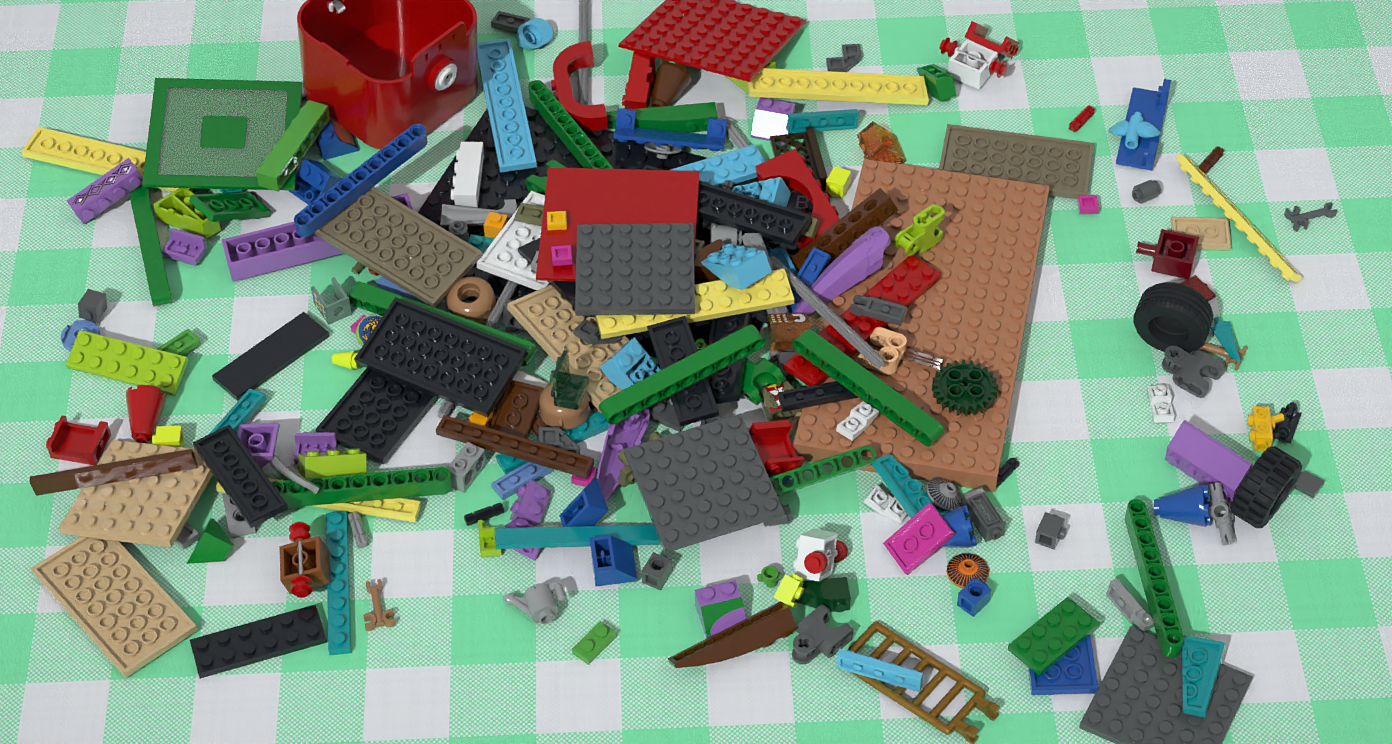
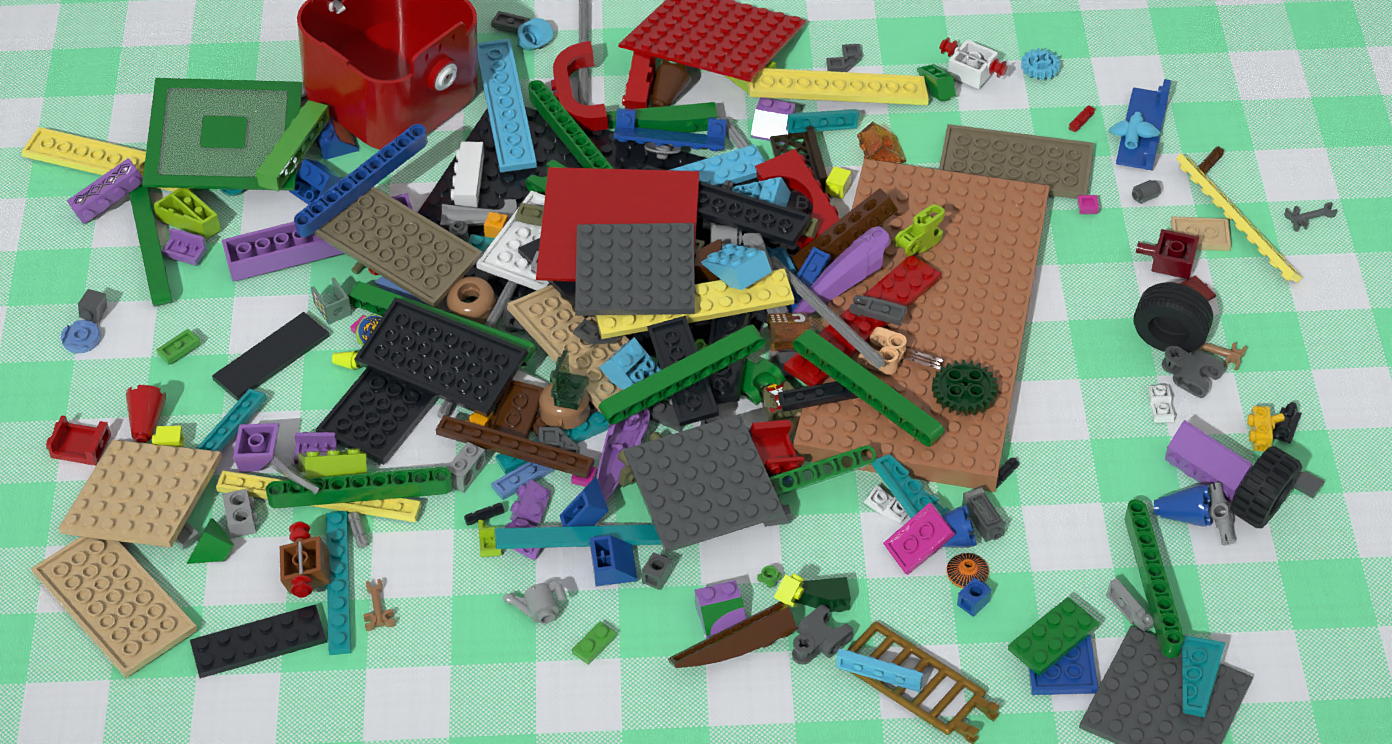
reddish brown tile [29,449,198,496] -> none
lime plate [65,330,189,395] -> none
green plate [189,191,271,222] -> none
black tile [193,424,288,528] -> none
yellow tile [547,211,567,230] -> none
dark pink plate [551,245,572,266] -> none
white brick [793,529,848,581] -> none
white slope [836,401,879,441] -> none
dish [926,477,963,511] -> none
red panel [965,21,1019,59] -> none
dark grey brick [1035,512,1067,550] -> none
teal bar [1211,317,1241,362] -> none
none -> medium azure gear [1021,48,1060,81]

